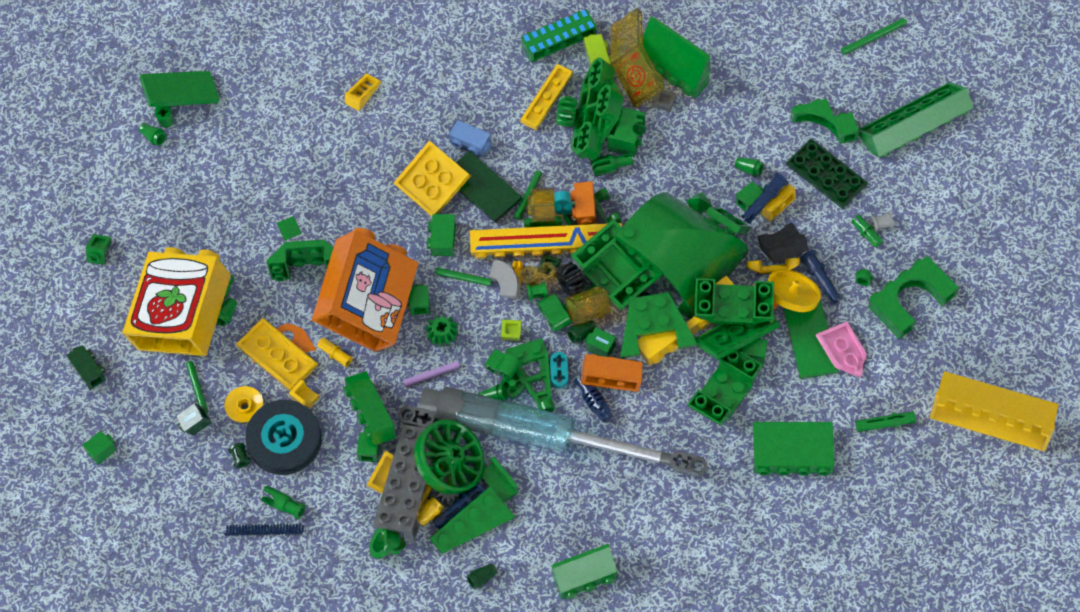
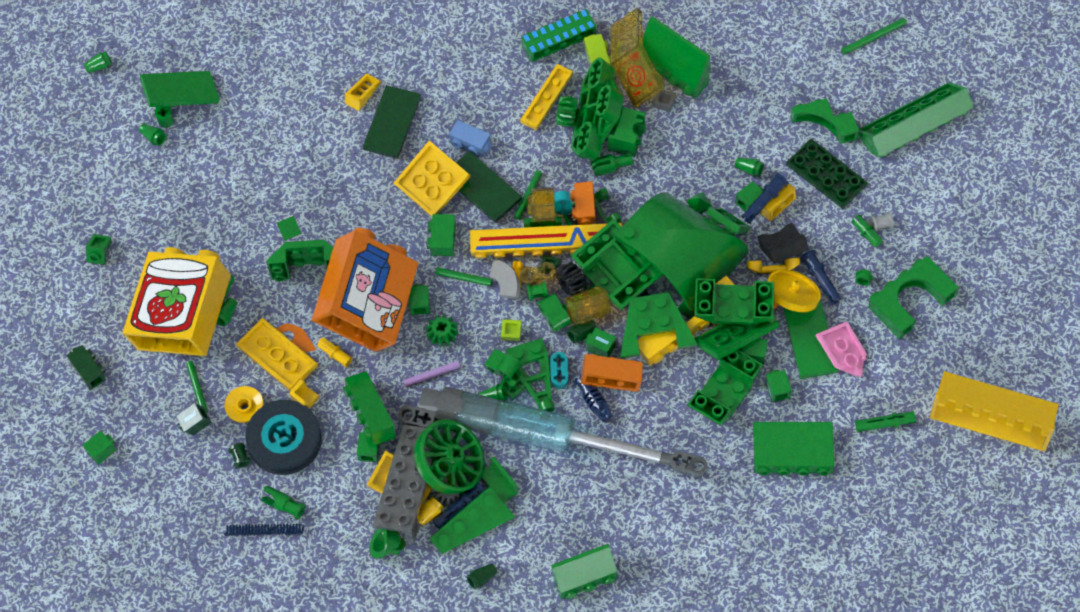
none -> green cone [84,51,112,73]
none -> dark green tile [363,85,421,159]
none -> green brick [765,370,792,402]

